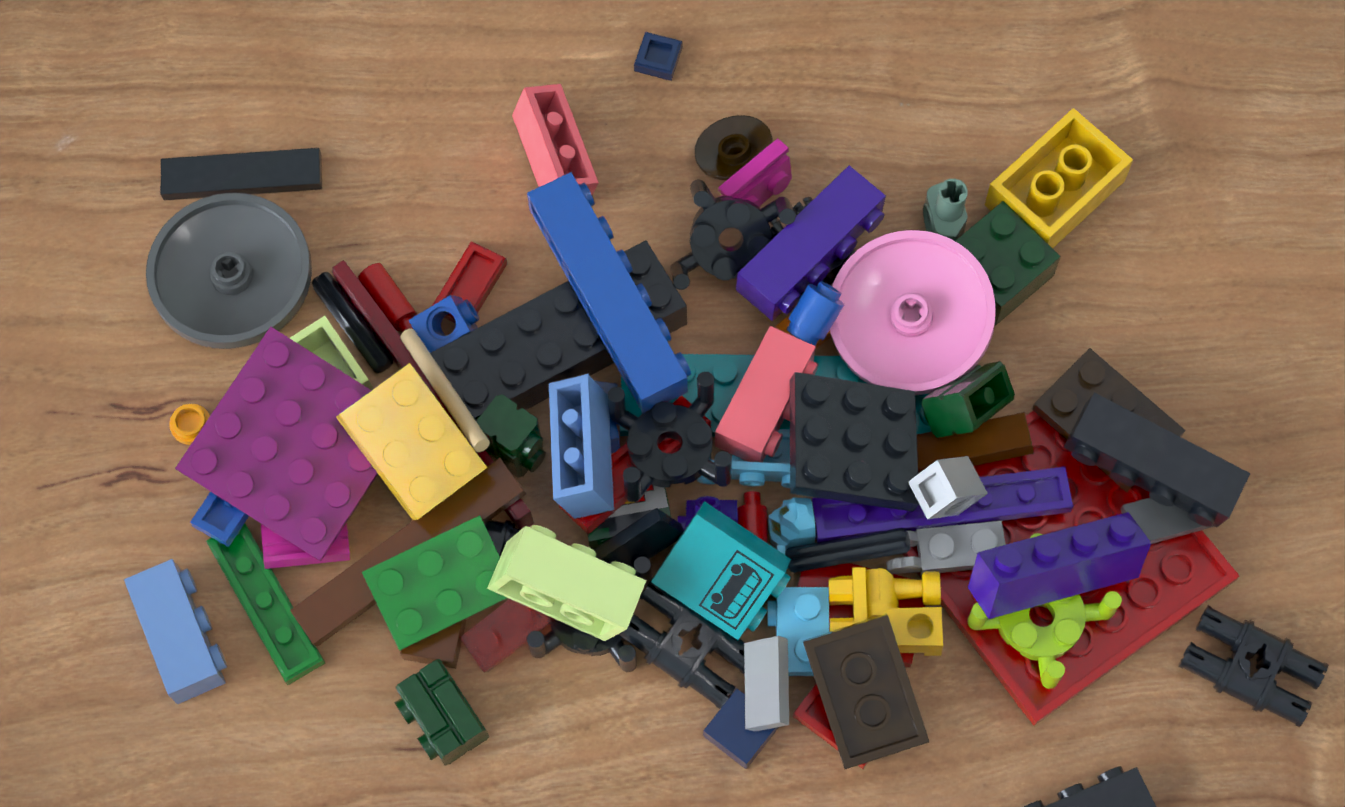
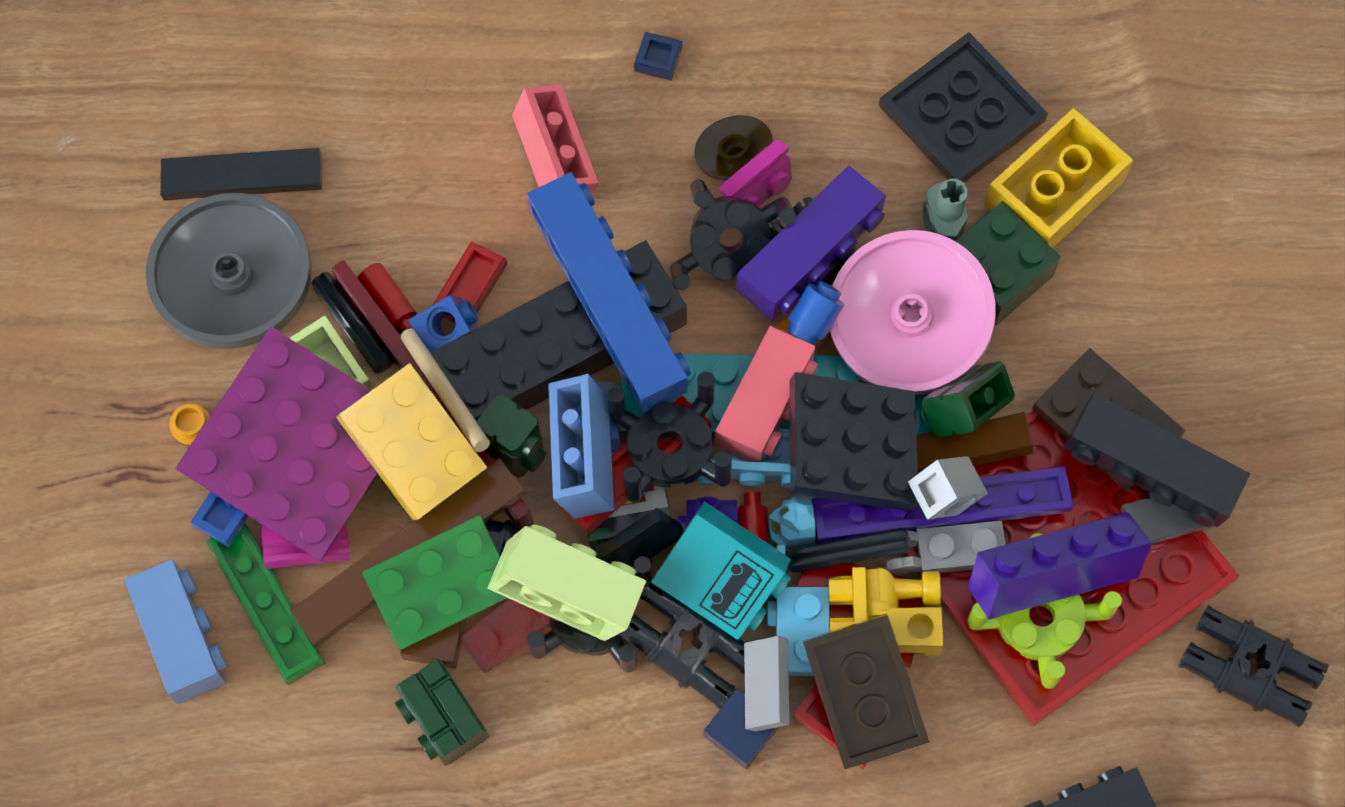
none -> black plate [879,32,1048,183]

